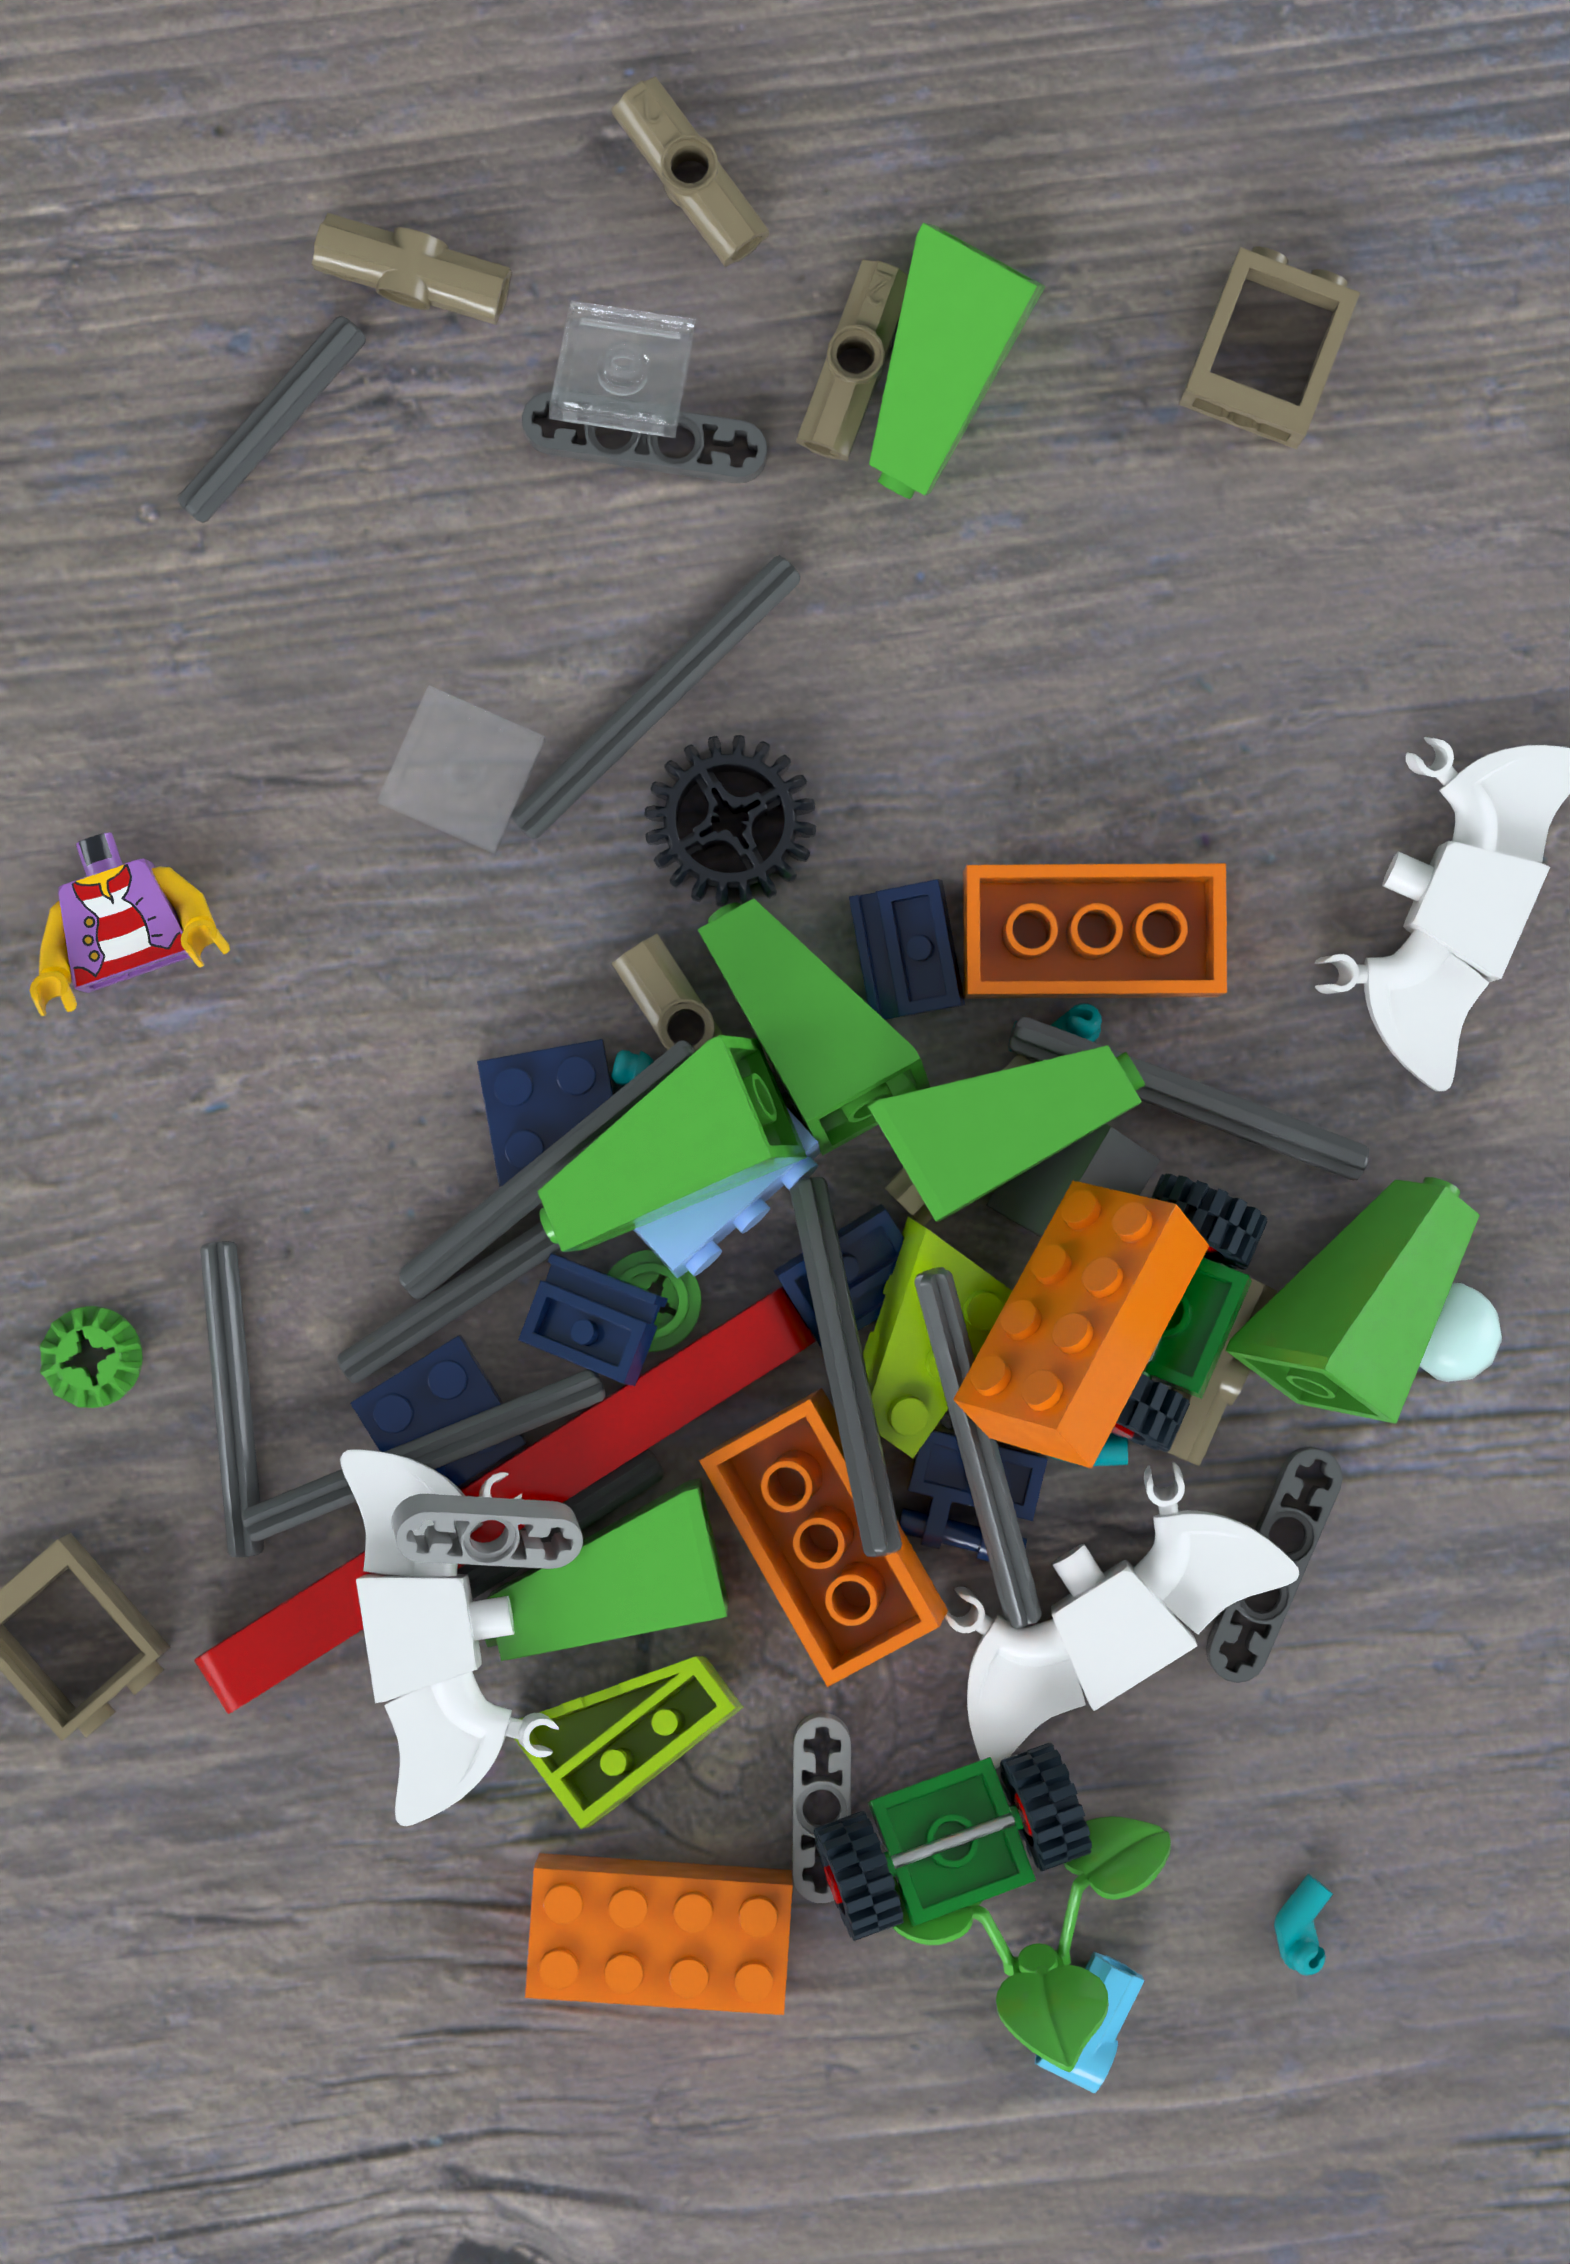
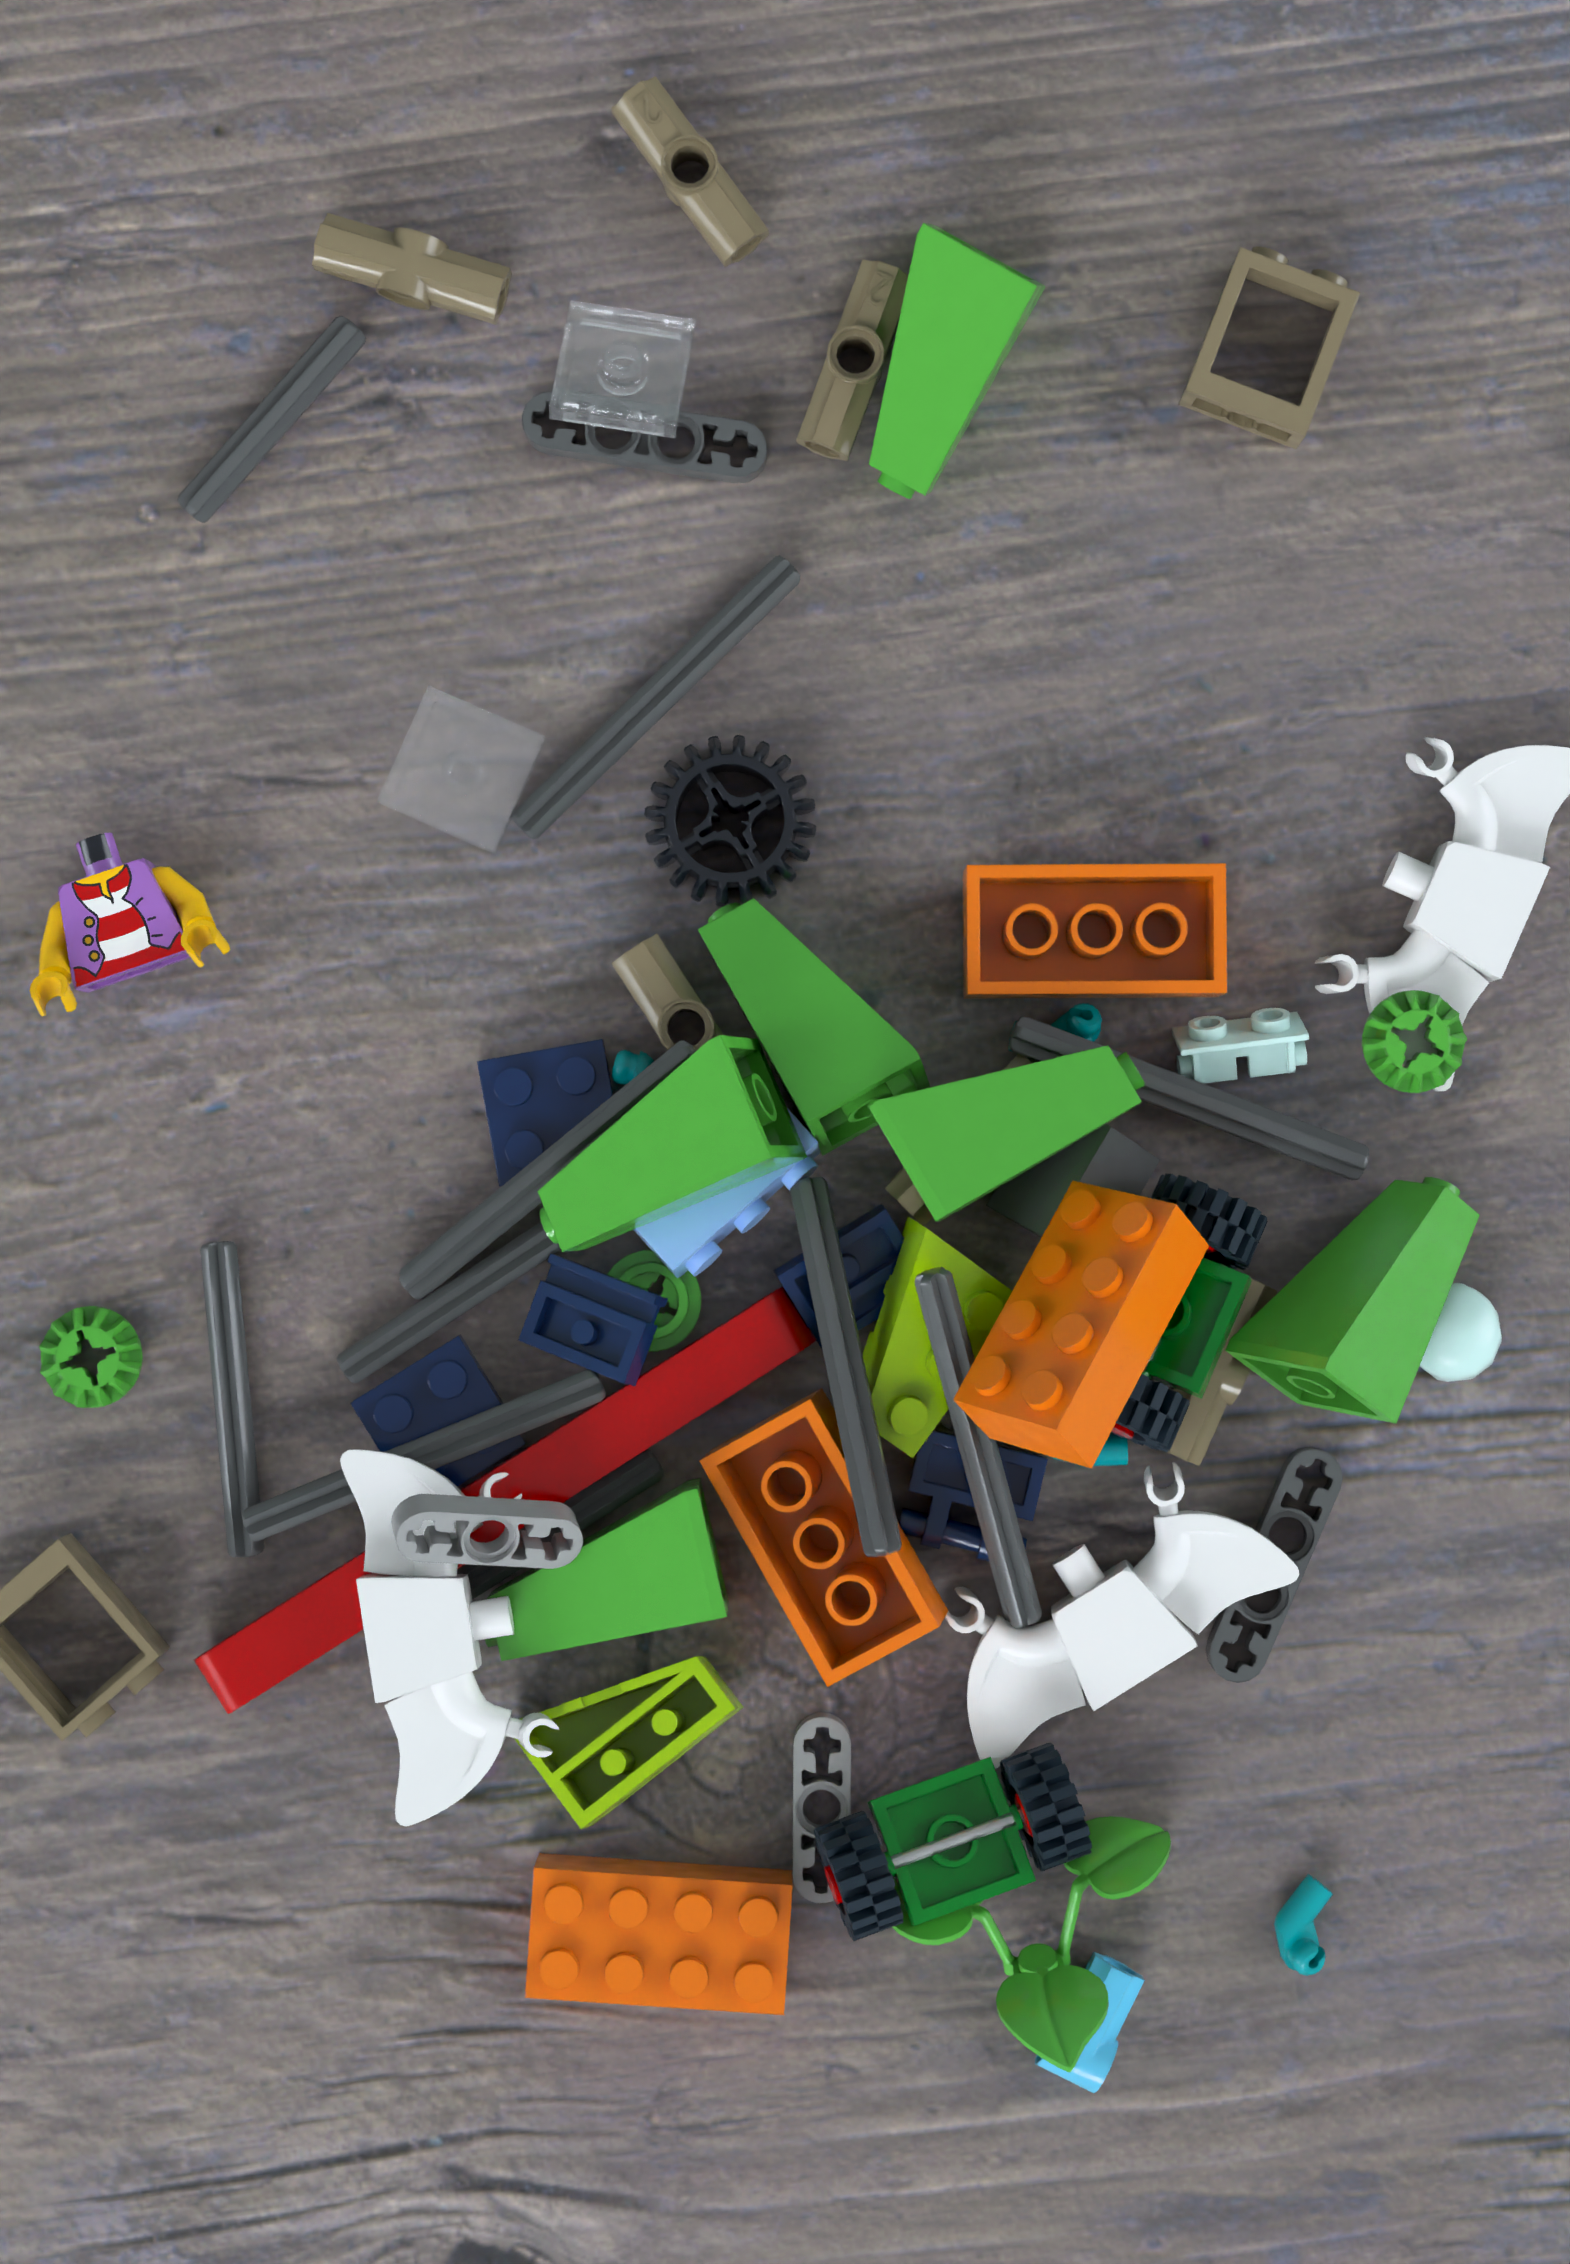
dark blue plate [849,879,965,1020] -> none
none -> light aqua hinge [1171,1008,1309,1084]
none -> bright green gear [1362,990,1468,1093]

